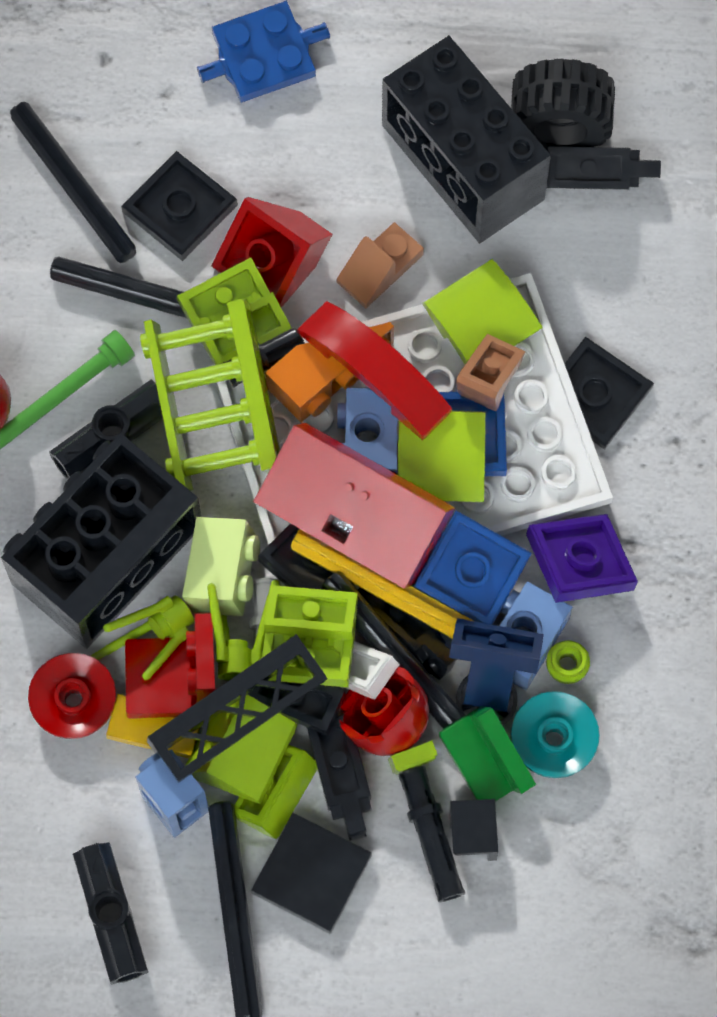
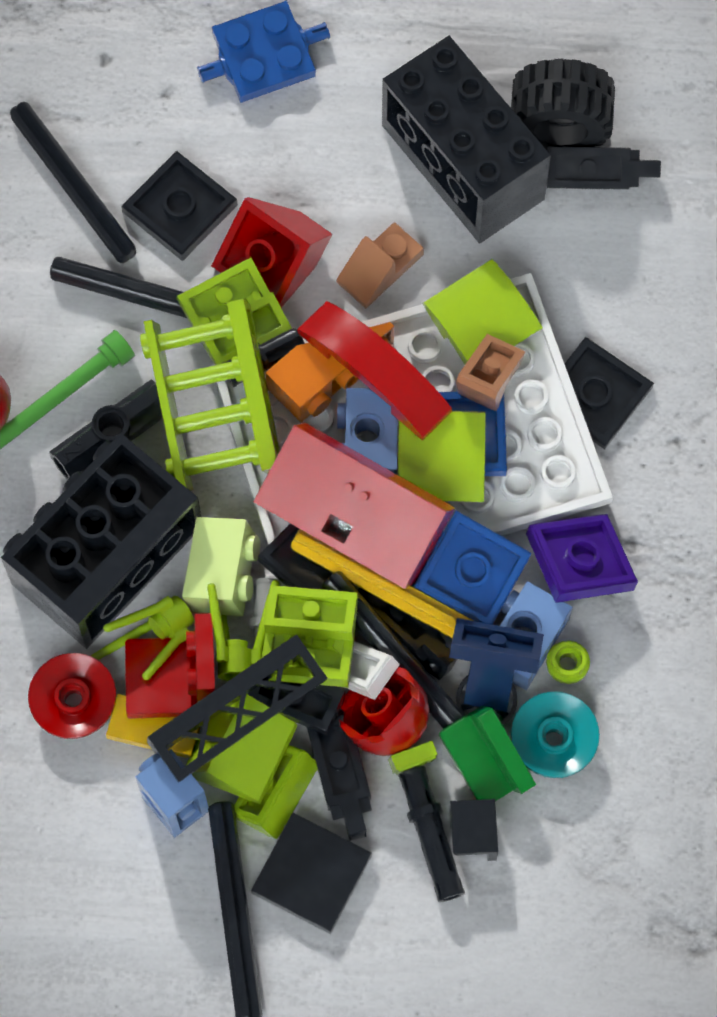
black piece [73,842,149,985] -> none

